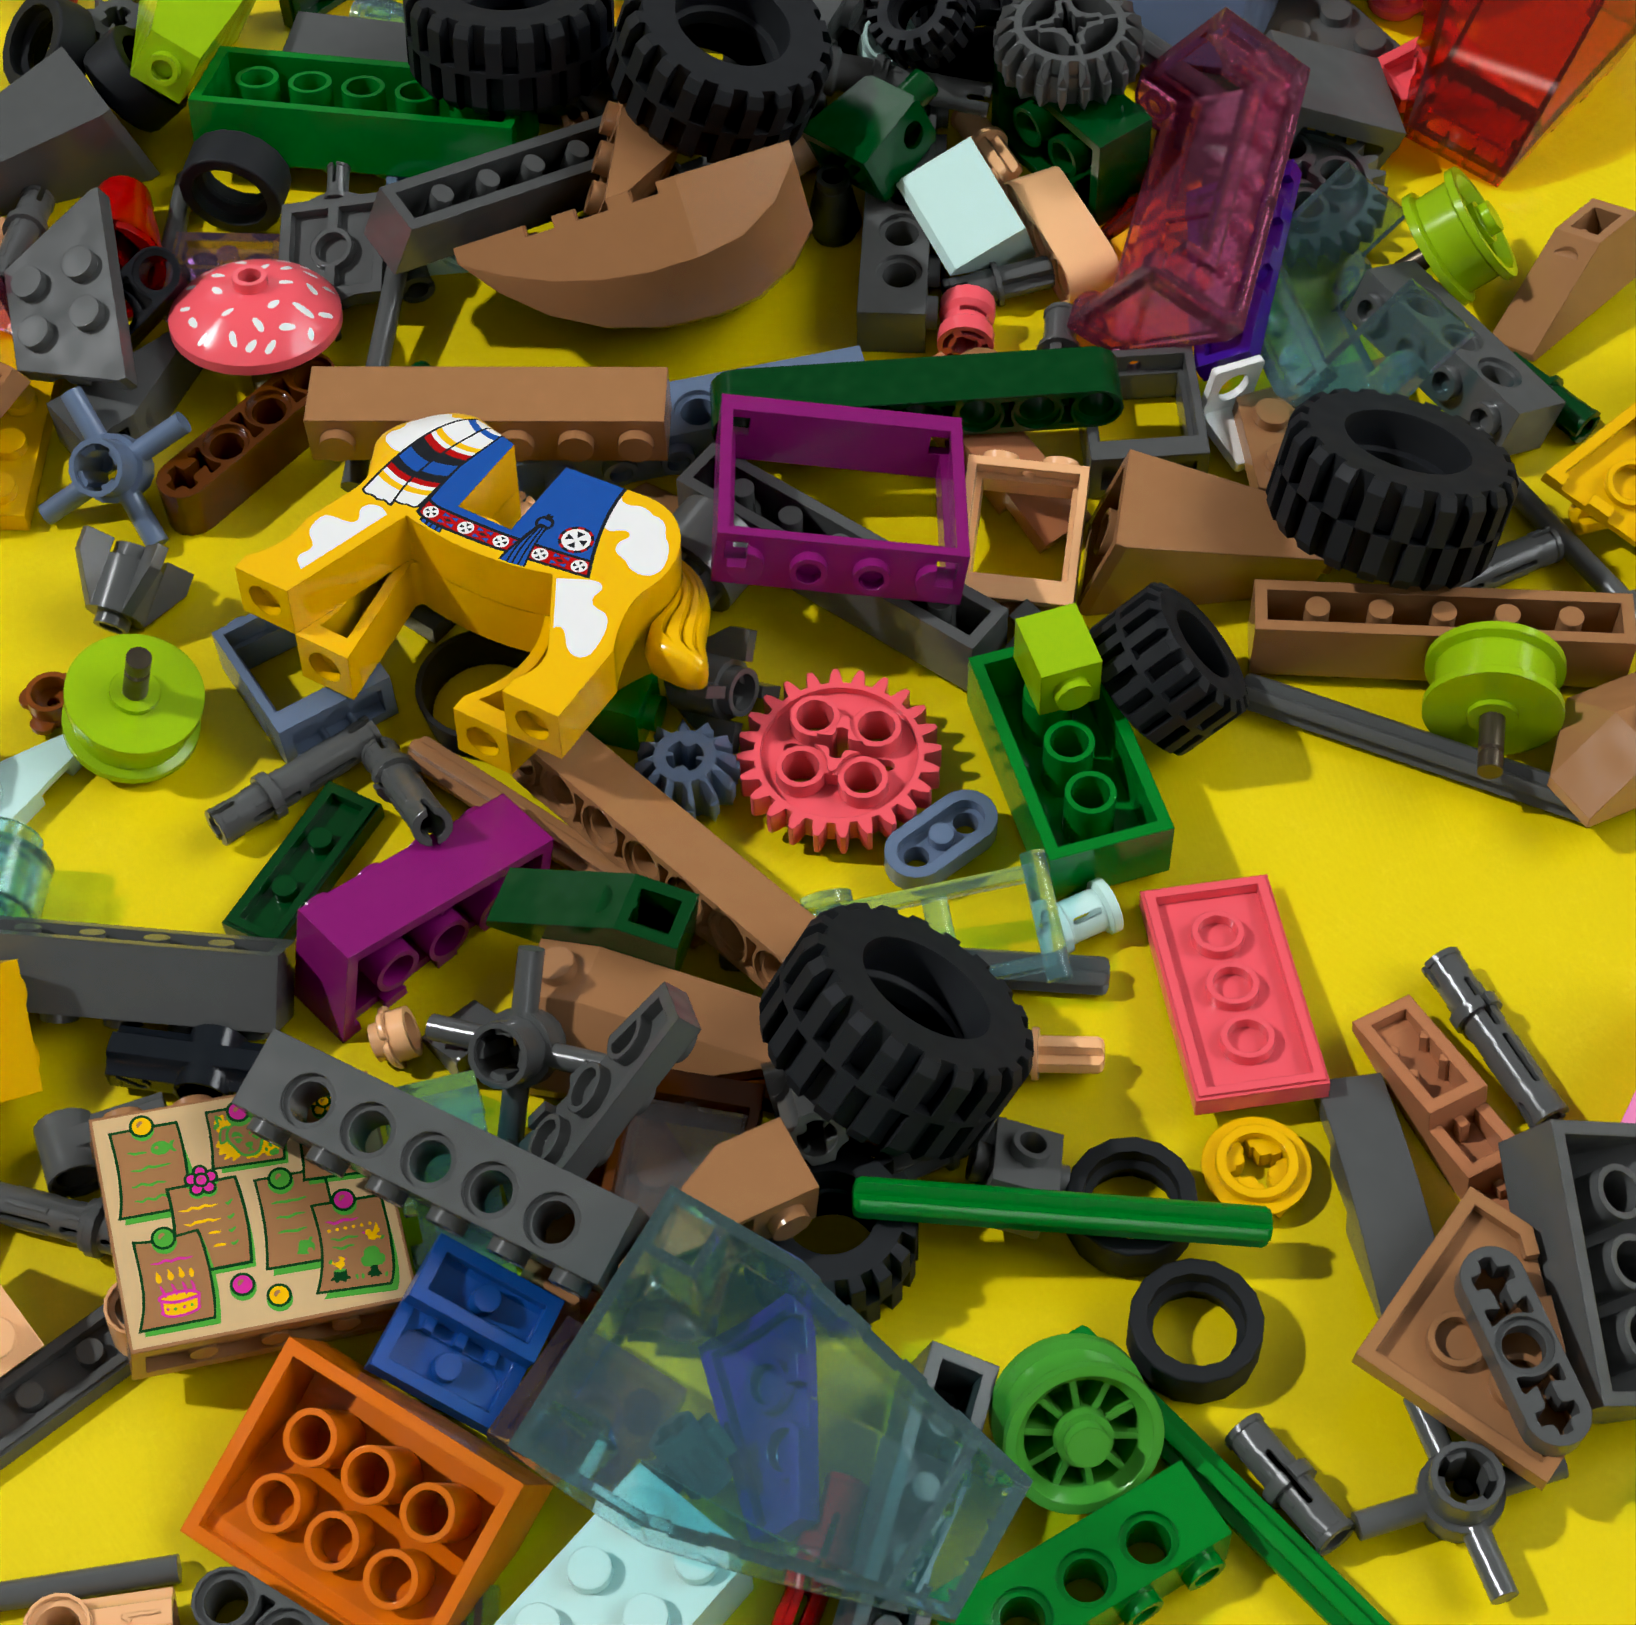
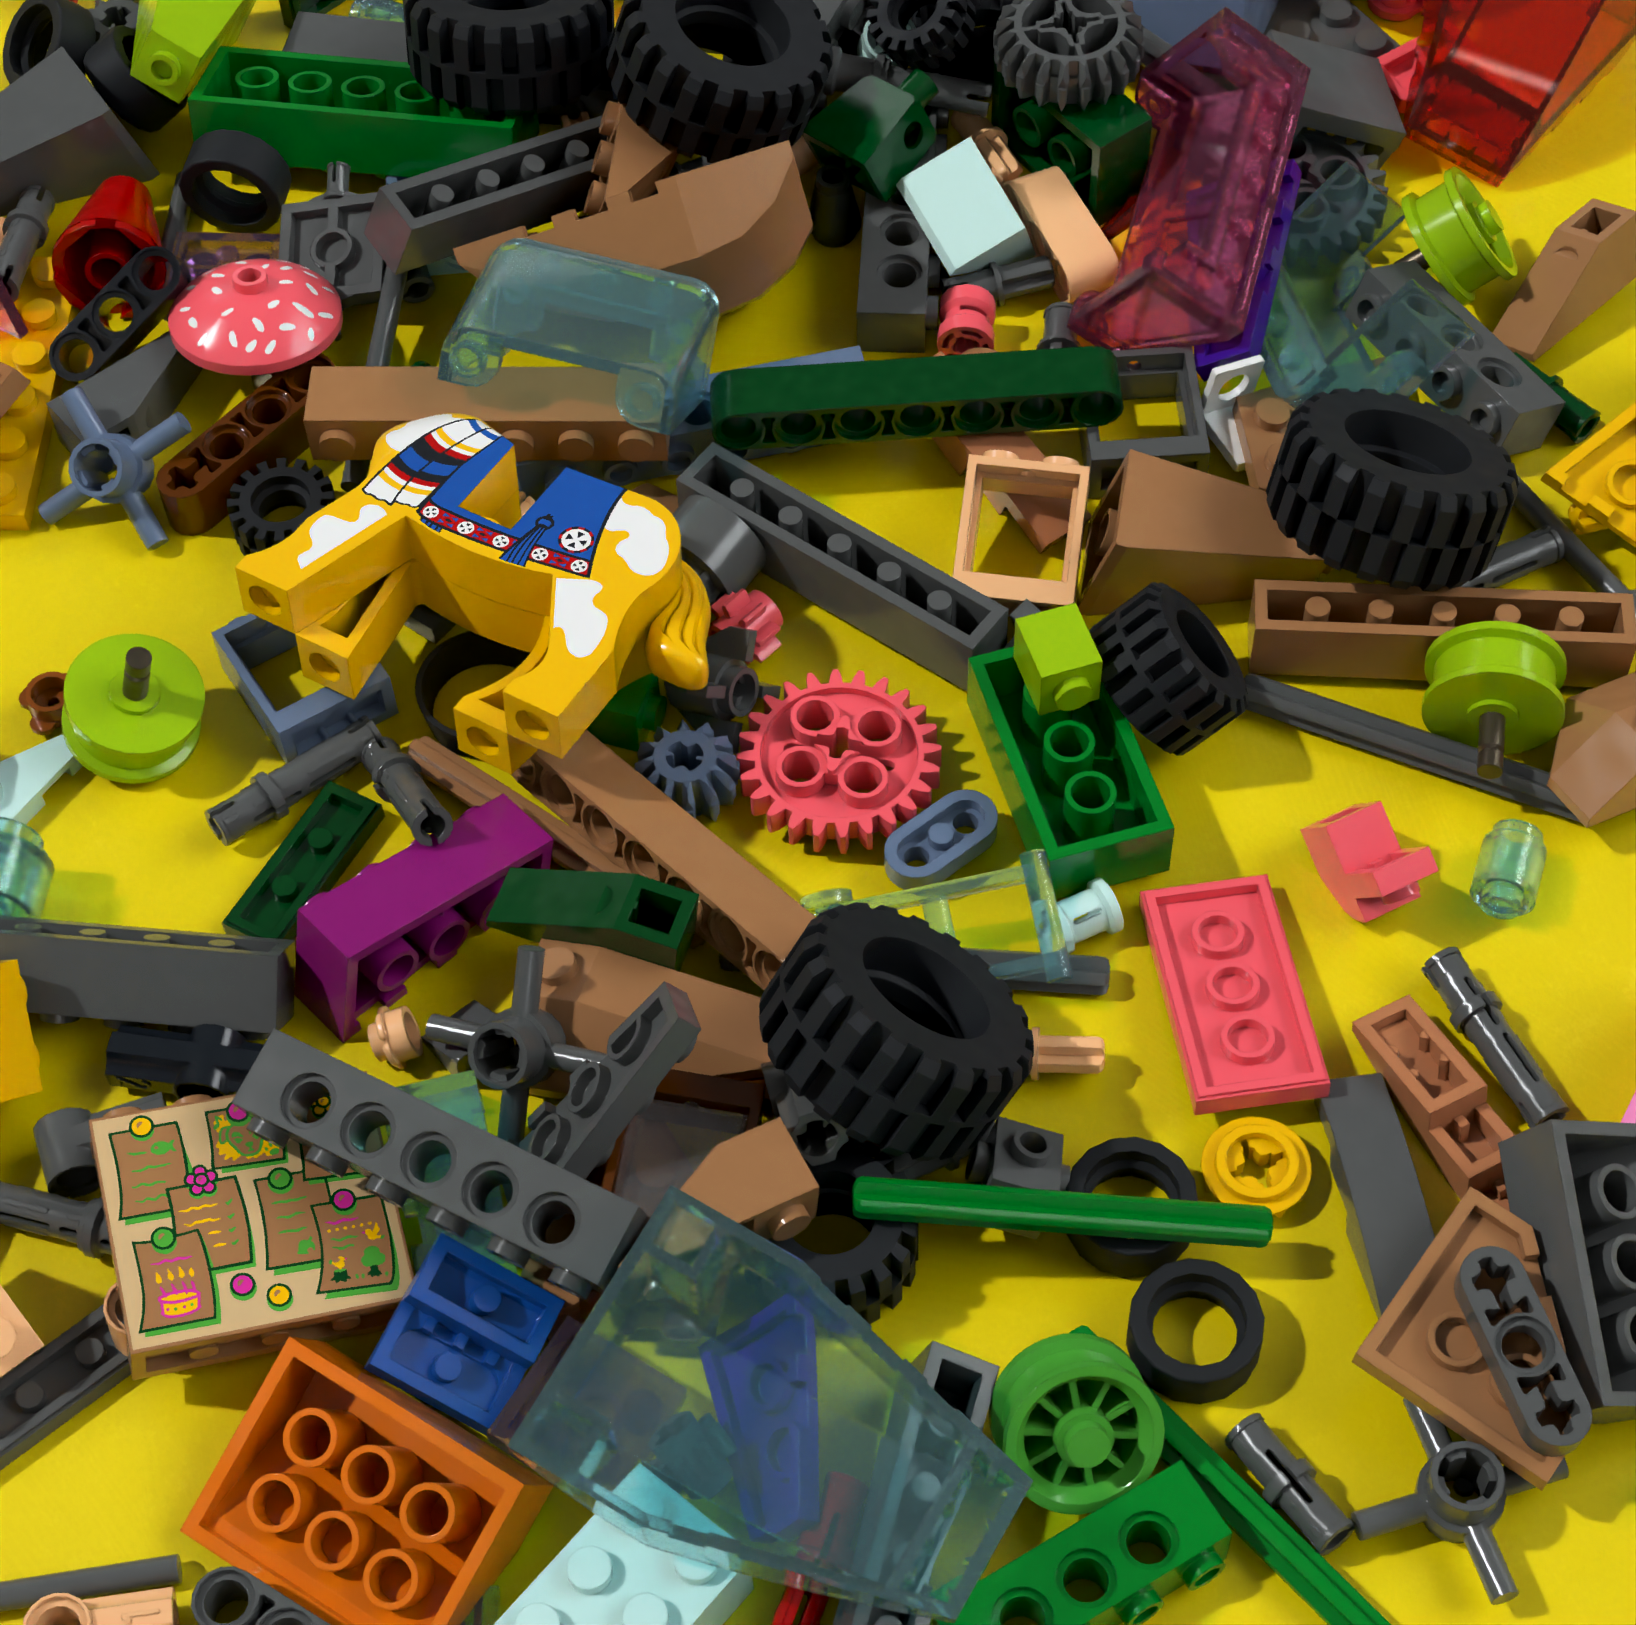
dark grey wing [4,187,138,390] -> none
dark grey brick [75,525,194,635] -> none
magenta window [711,393,970,605] -> none
none -> black tyre [227,458,336,556]
none -> clear light blue windscreen [437,238,719,435]
none -> coral gear [708,588,783,664]
none -> coral brick [1300,801,1439,923]
none -> clear light blue brick [1470,819,1547,919]

